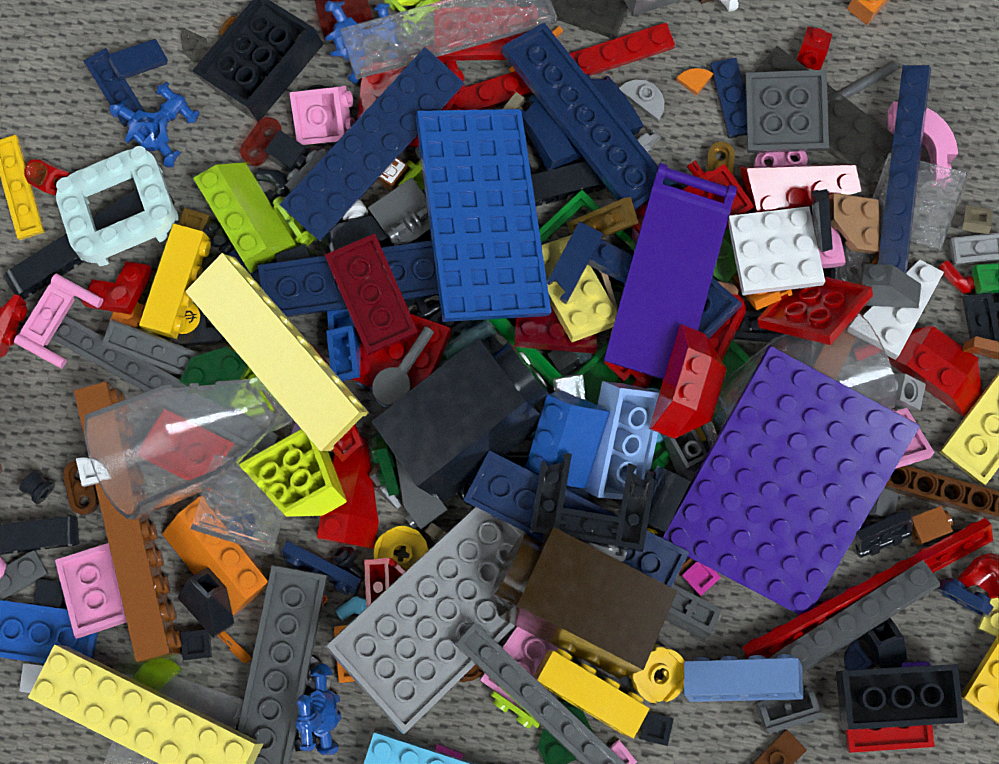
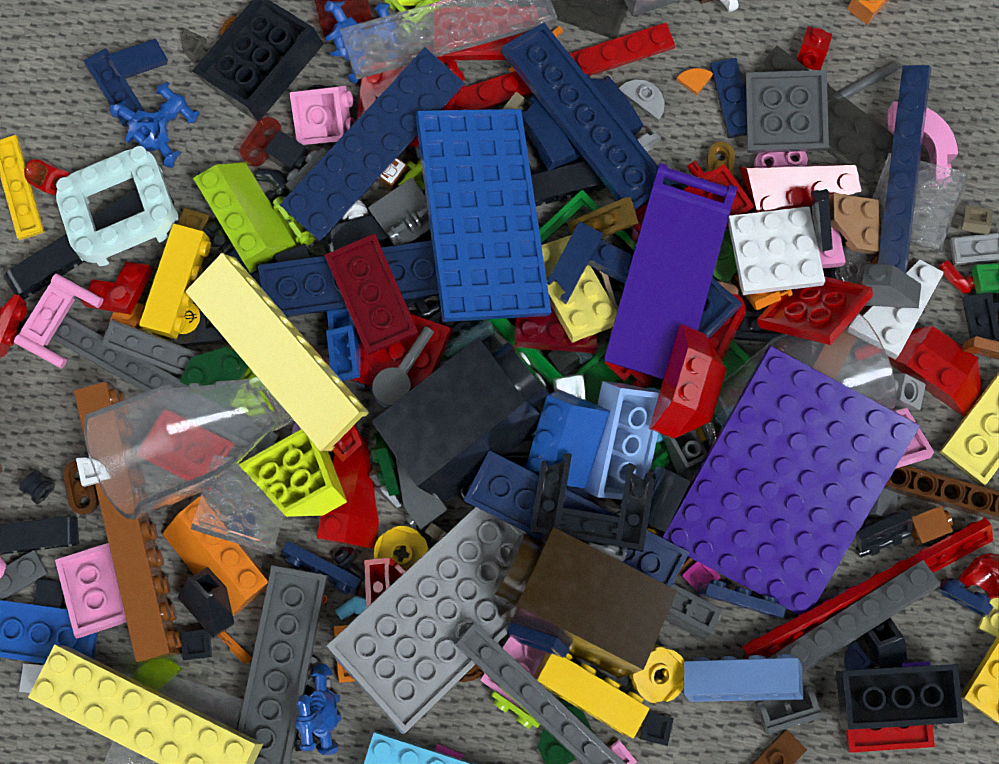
none -> dark blue tile [507,623,570,658]
none -> dark blue plate [696,579,786,618]

